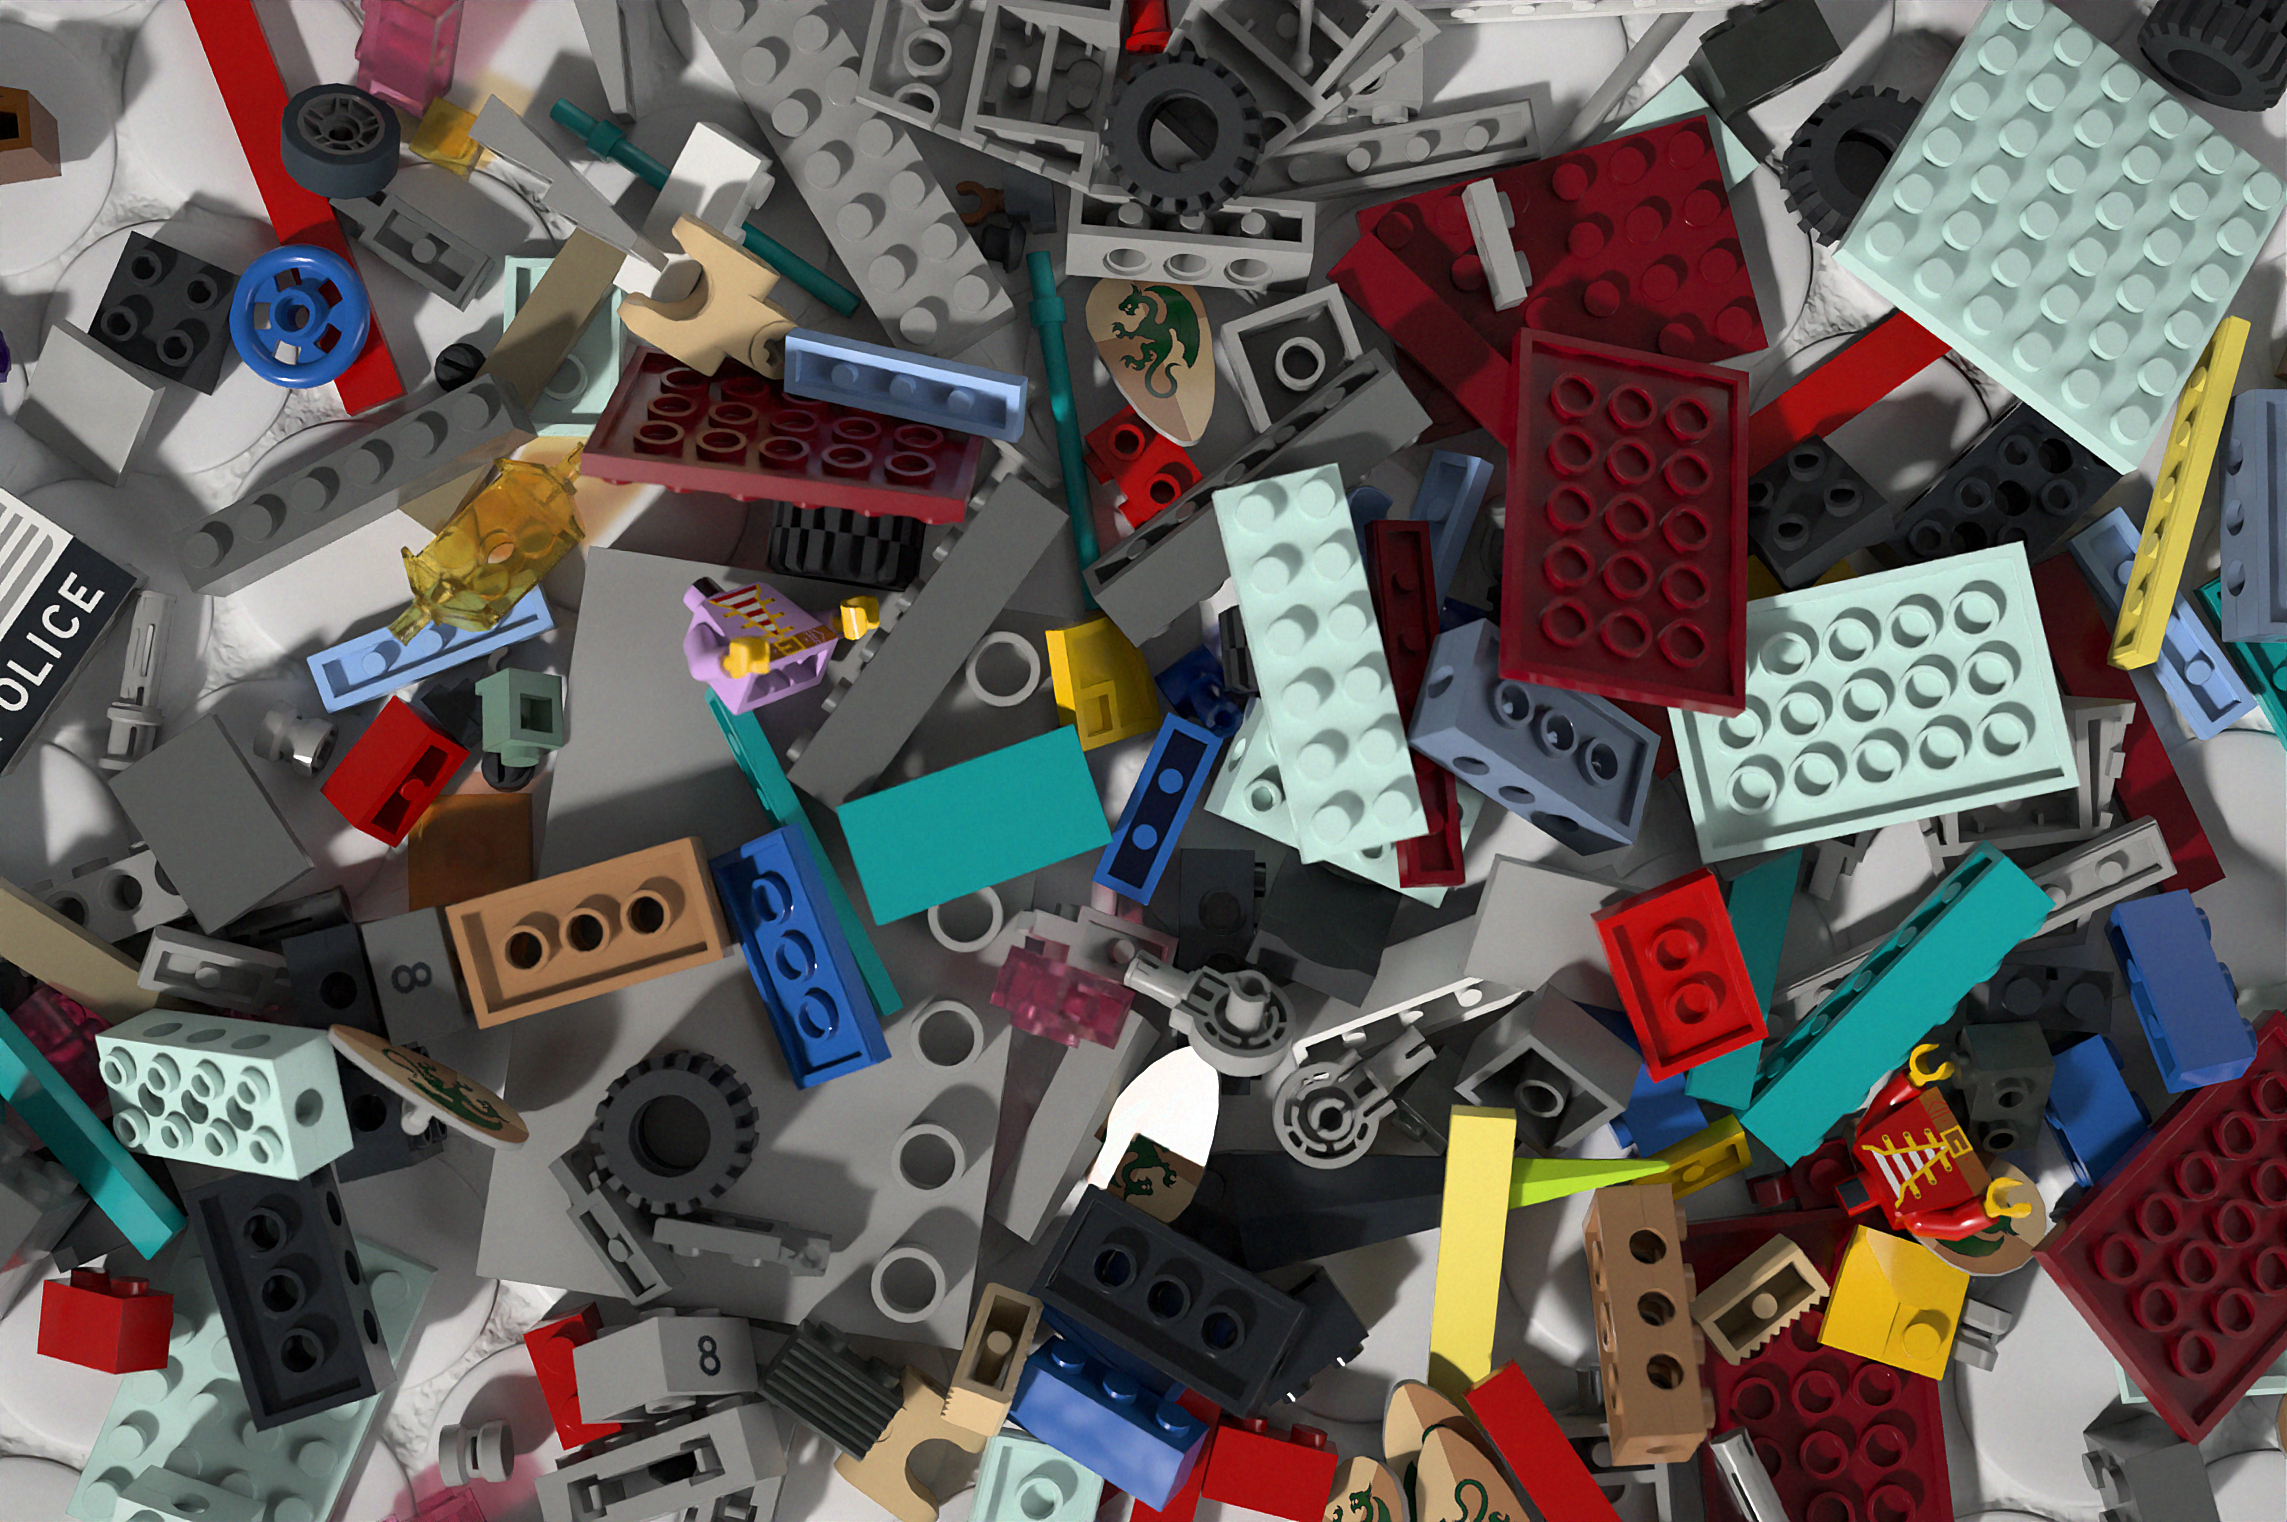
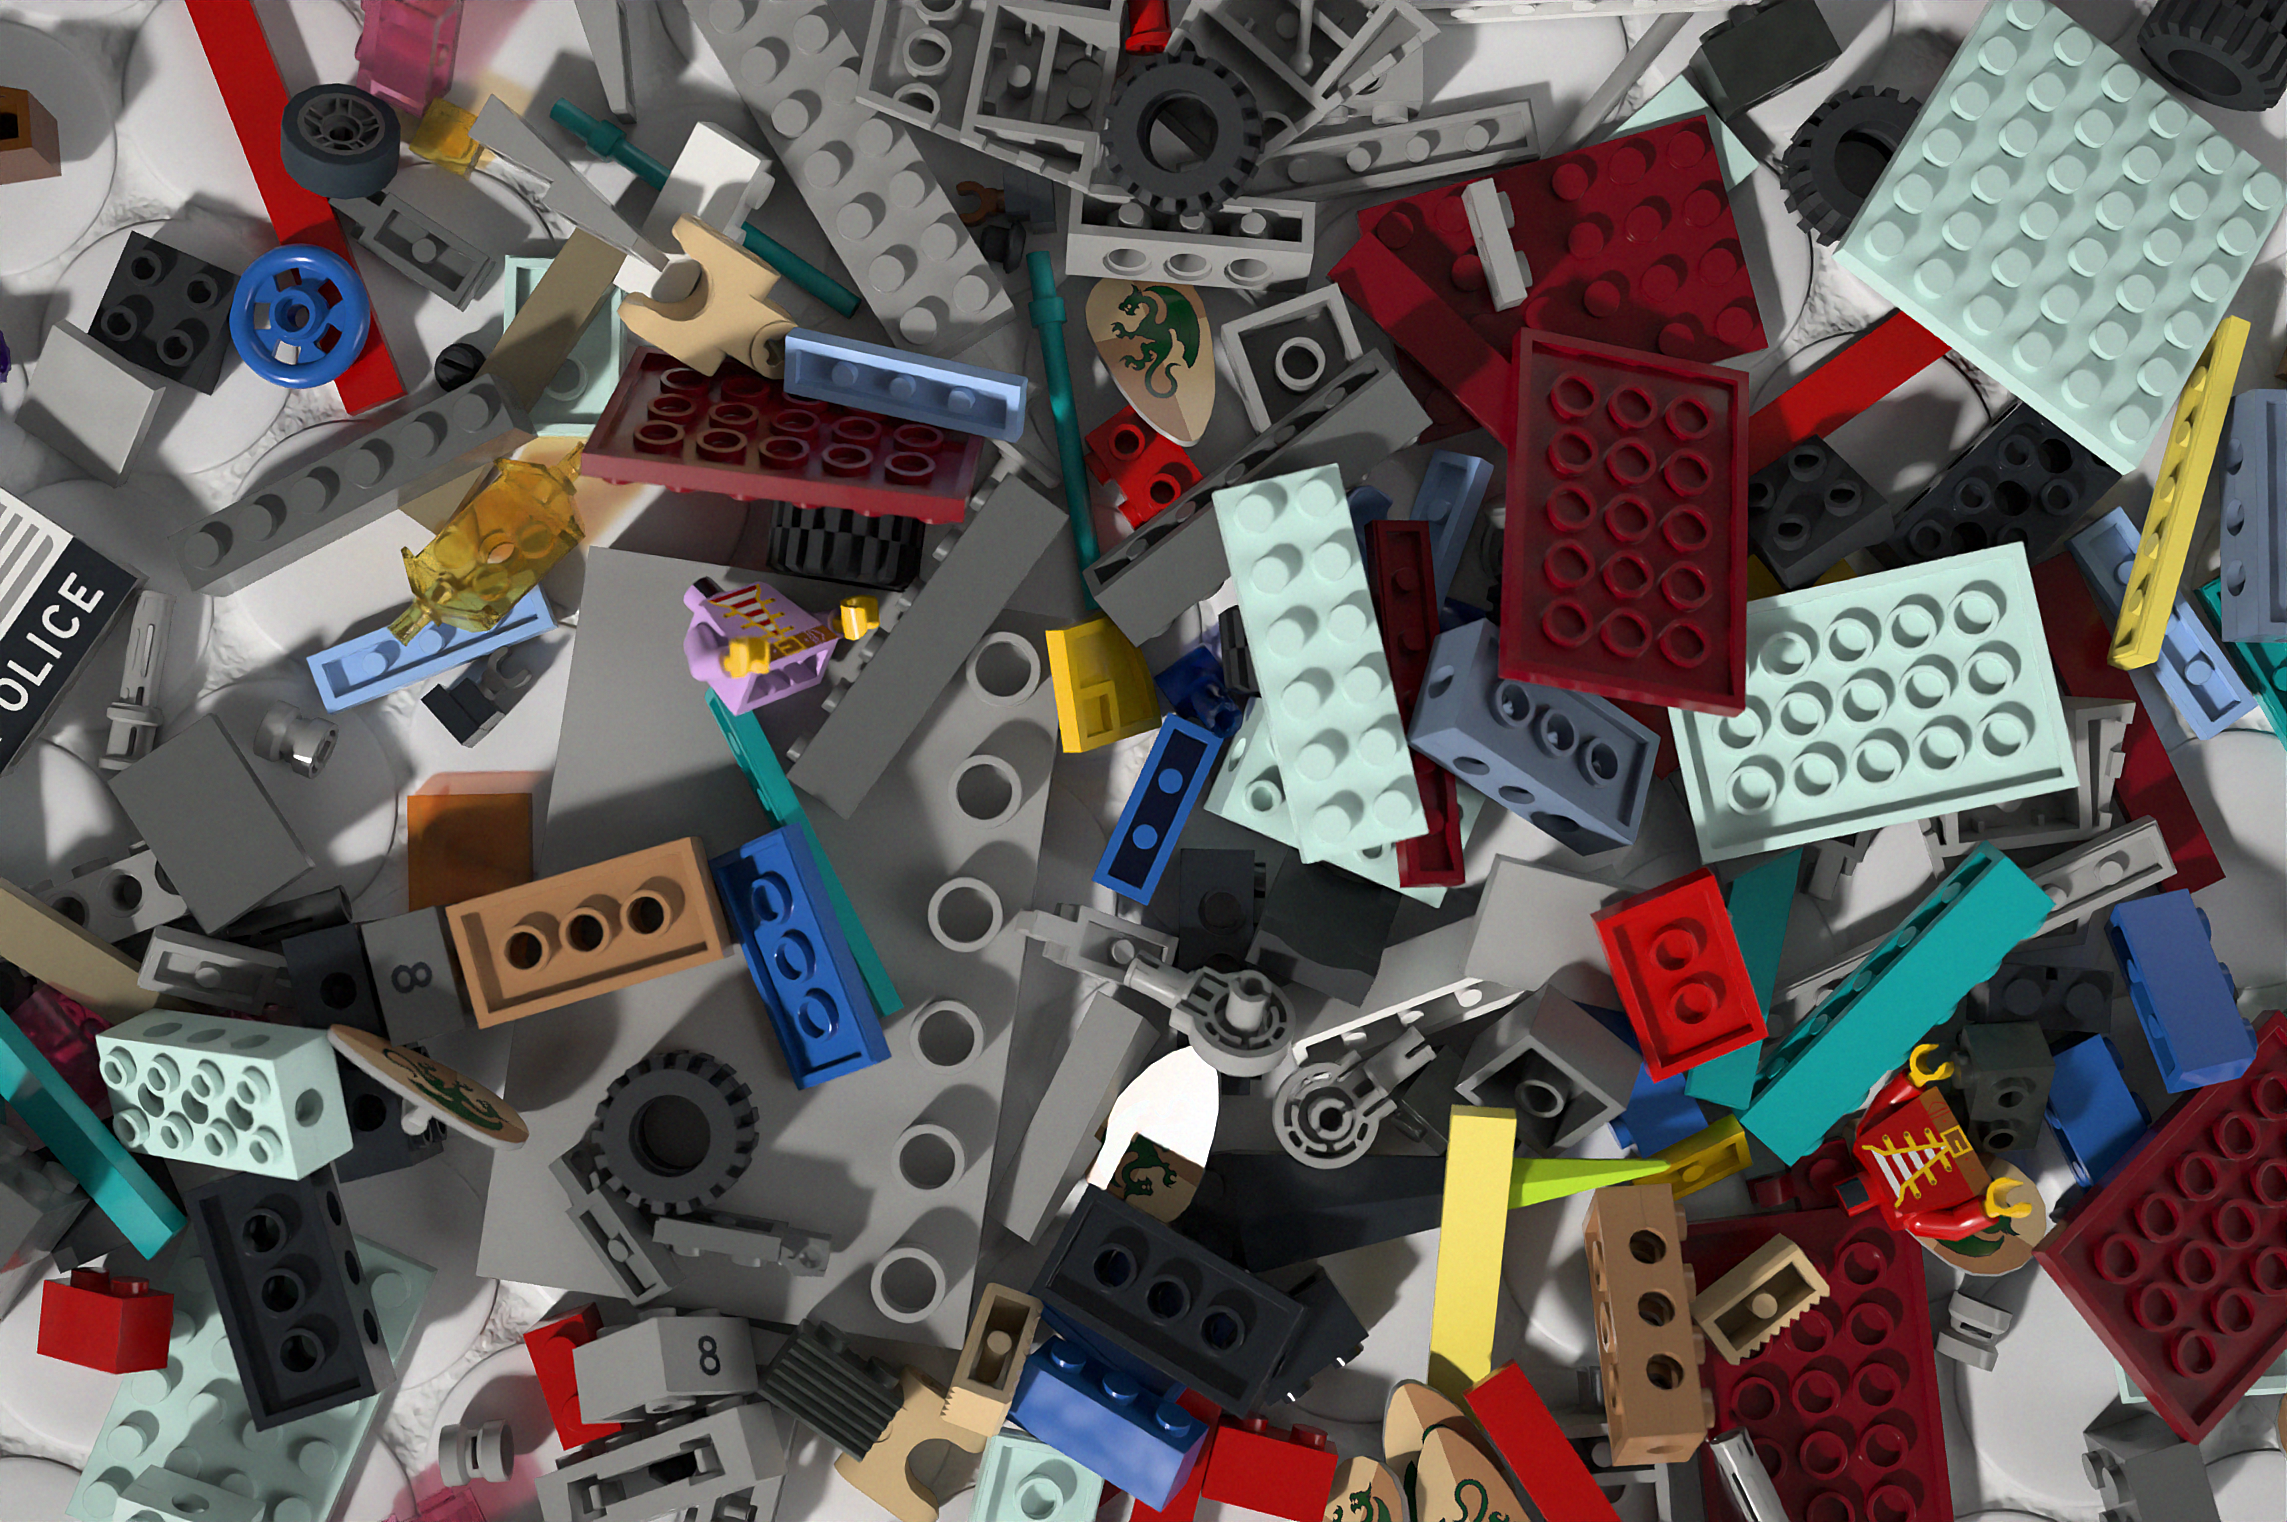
red brick [319,694,471,849] -> none
sand green brick [475,667,563,767] -> none
black piece [481,751,535,793] -> none
teal tile [835,724,1114,926] -> none
clear pink brick [989,945,1136,1050] -> none
yellow plate [1817,1224,1970,1381] -> none

